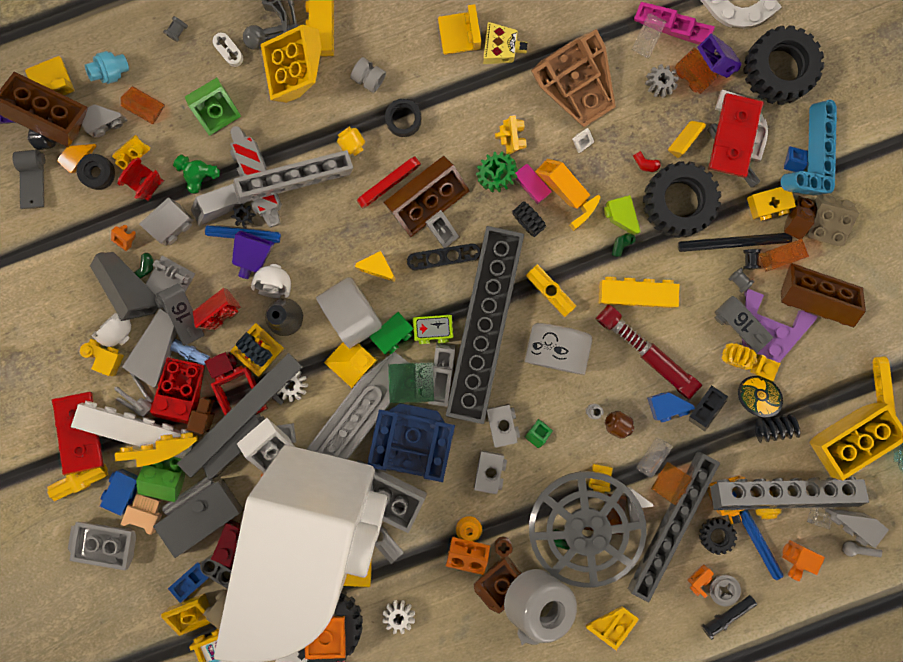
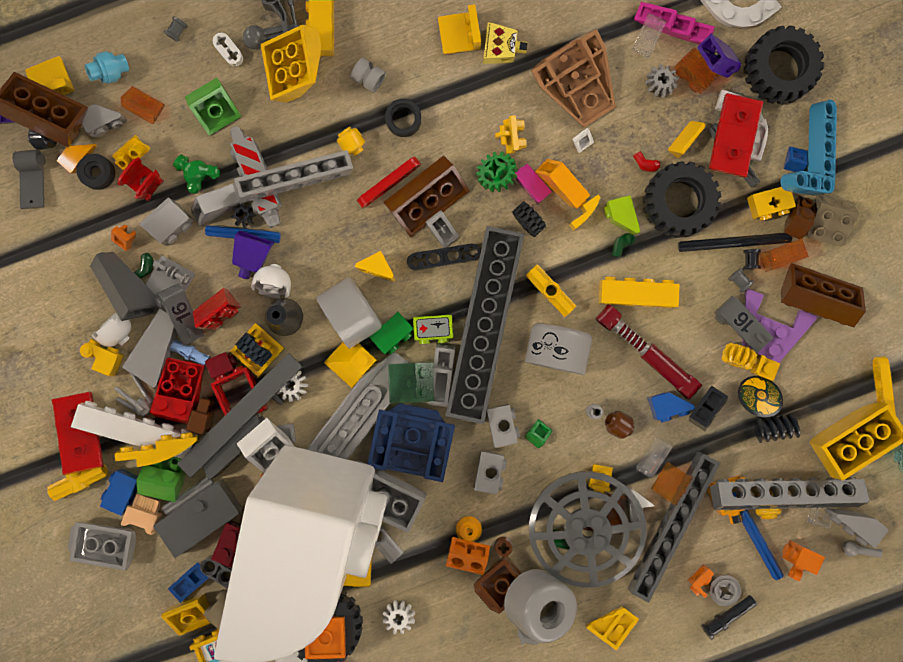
black tyre [699,518,737,555] -> none

